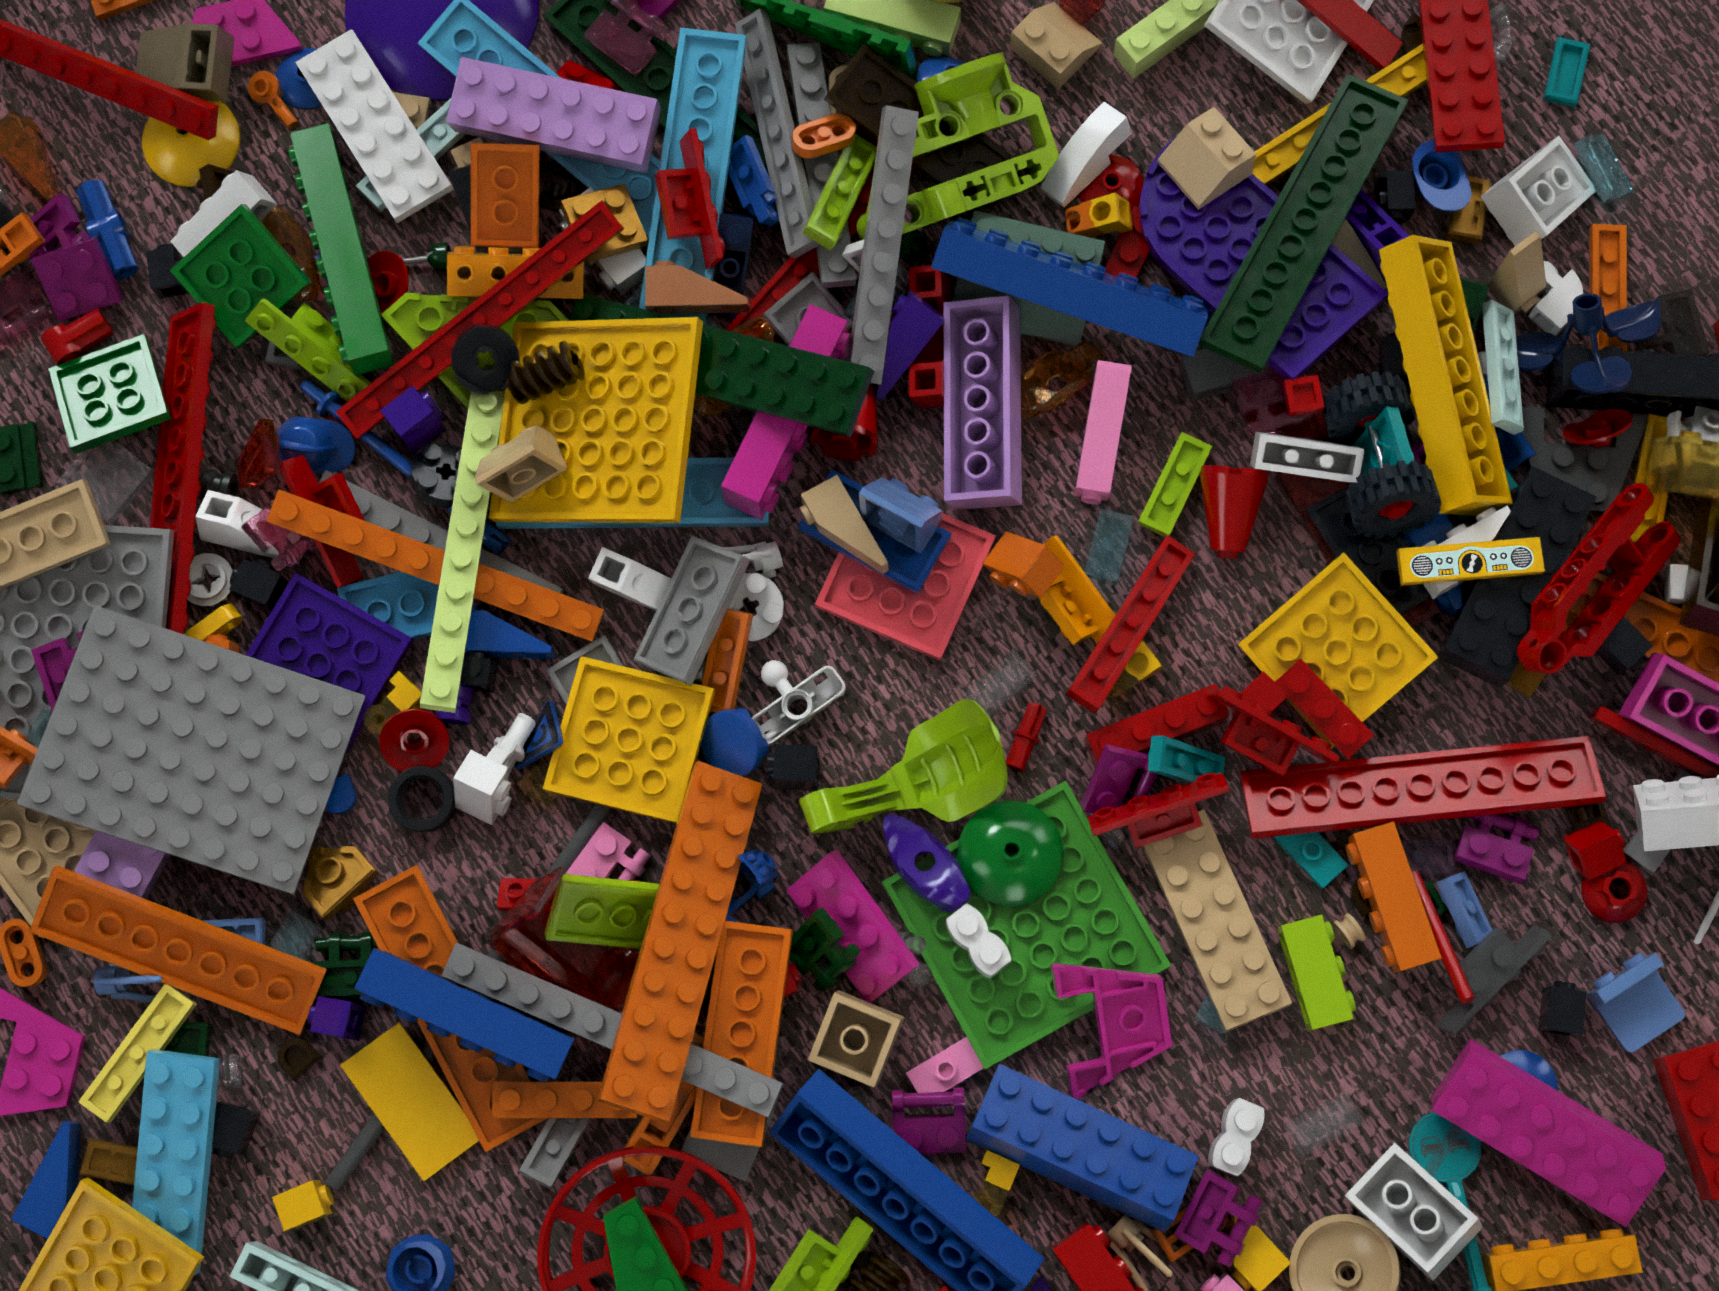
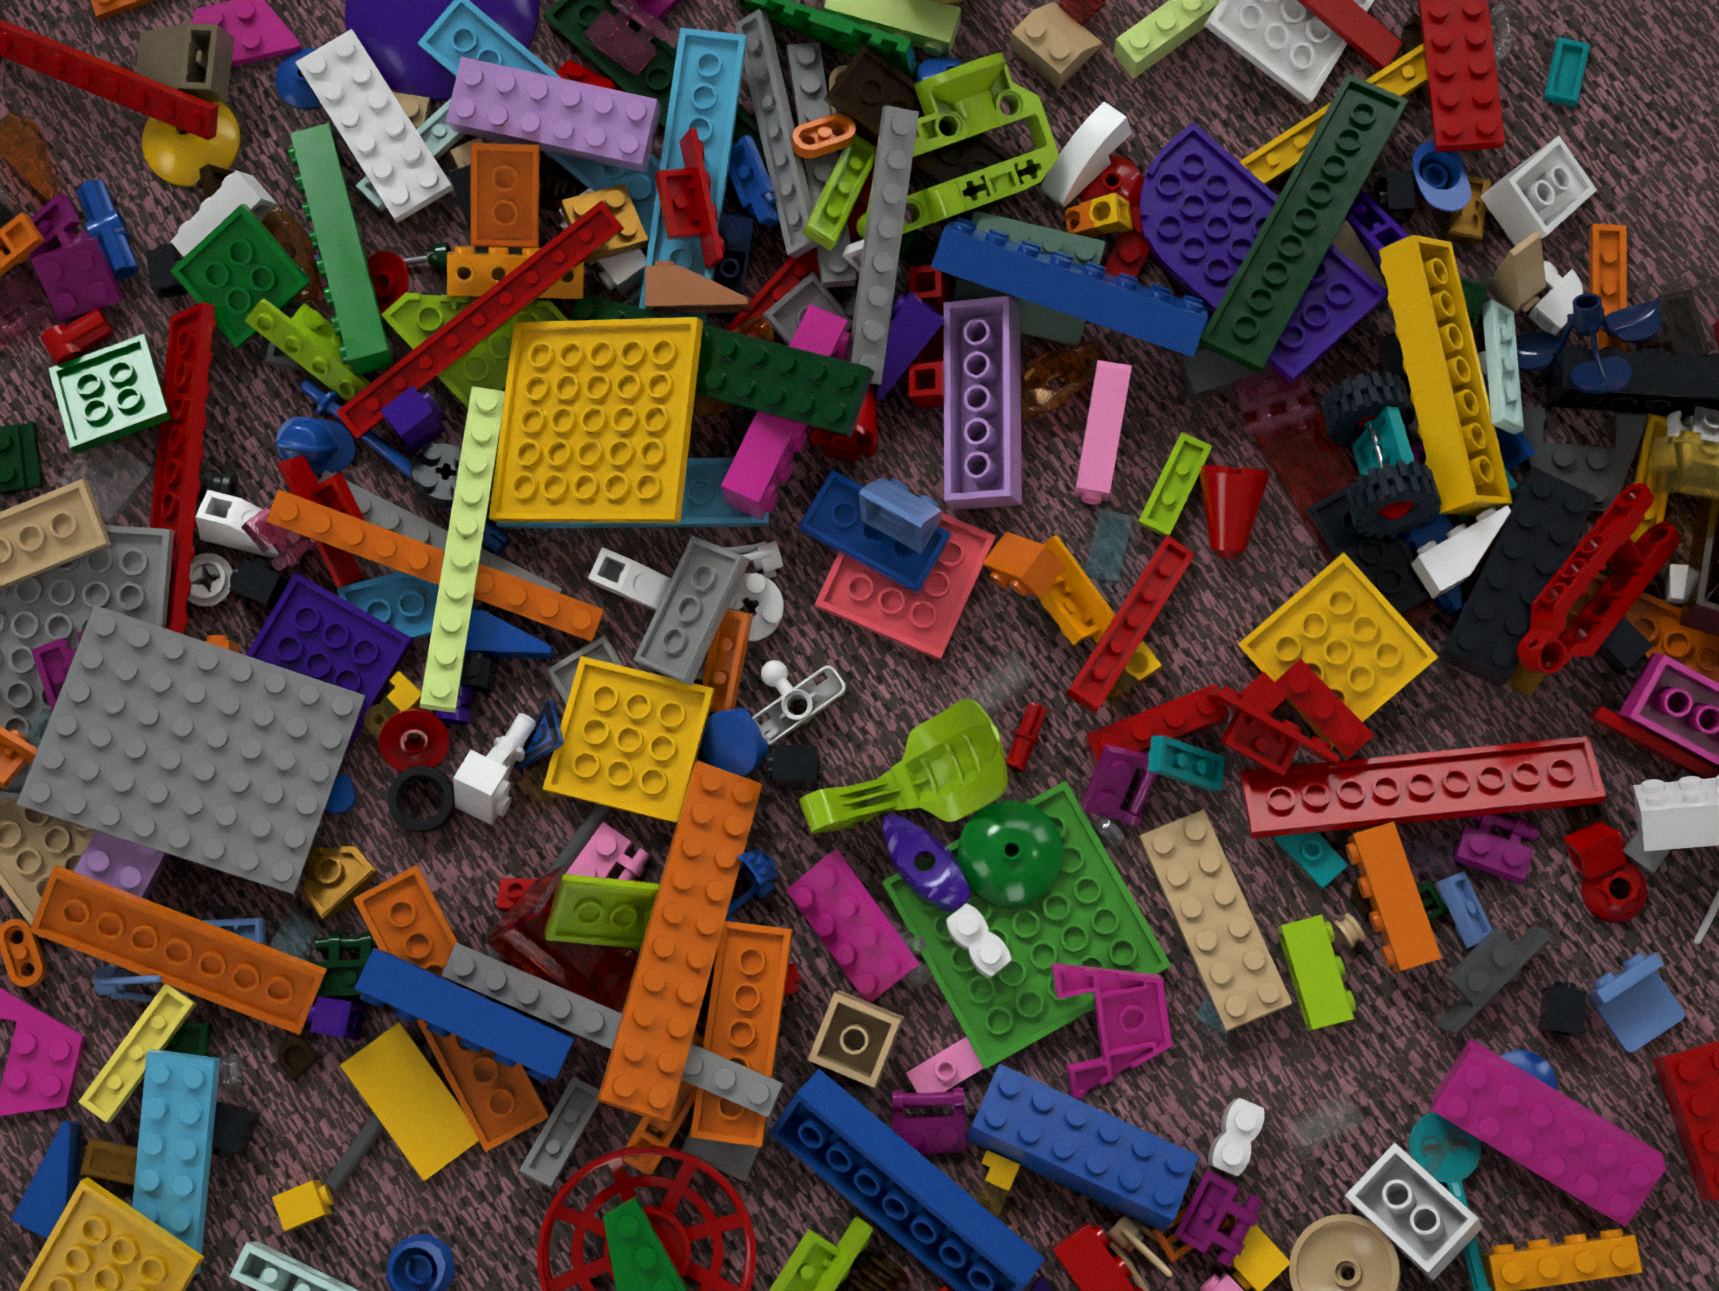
yellow beam [184,603,243,641] -> none
clear red wing [236,418,282,490] -> none
orange plate [248,71,299,130] -> none
black plate [451,324,520,394] -> none
tan slope [475,425,568,503] -> none
orange plate [492,1082,638,1118] -> none
dark brown piece [507,341,585,404] -> none
dark green plate [789,907,860,992] -> none
tan slope [799,475,889,574] -> none
red bracket [1087,772,1230,848] -> none
tan slope [1157,107,1256,210] -> none
white brick [1250,432,1364,483] -> none
red plate [1282,375,1325,417] -> none
tile [1396,537,1545,586] -> none
red bar [1412,871,1475,1004] -> none
red dish [1562,409,1633,448] -> none
clear light blue plate [1574,134,1634,203] -> none

